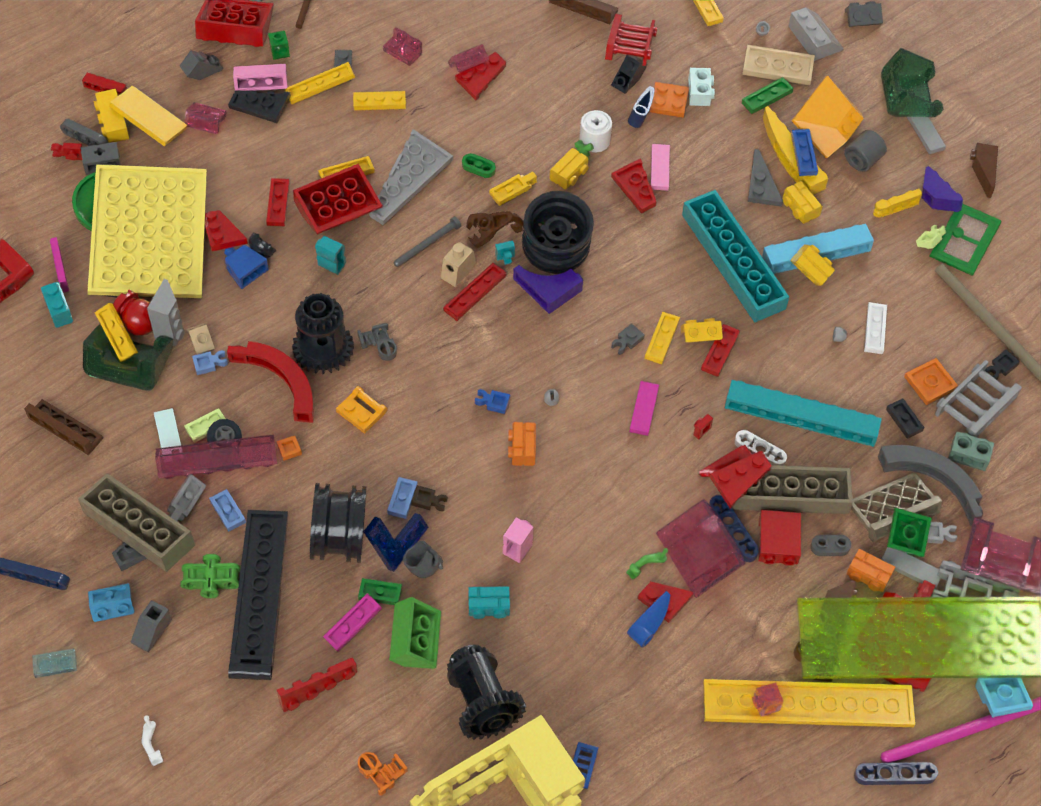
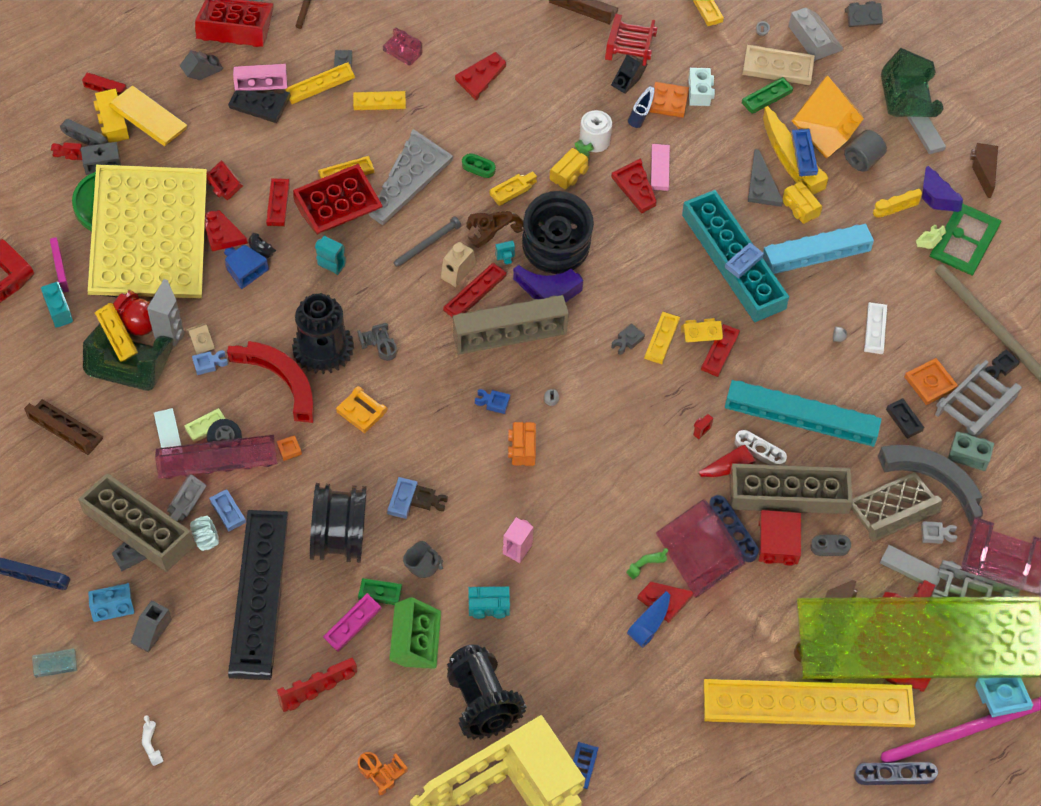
bright green axle [180,554,241,599] -> none
clear pink bracket [185,102,227,134] -> none
green brick [268,30,290,60] -> none
clear blue plate [363,513,429,572] -> none
clear pink bracket [448,44,489,72] -> none
dark pink tile [629,381,659,436] -> none
red wing [710,450,772,508] -> none
clear pink brick [752,682,784,716] -> none
yellow brick [790,244,835,286] -> none
orange brick [847,549,895,592] -> none
green slope [887,508,932,557] -> none
none -> light aqua gear [190,516,219,551]
none -> red bracket [206,160,243,200]
none -> dark tan brick [453,295,569,355]
none -> medium blue plate [725,243,764,279]

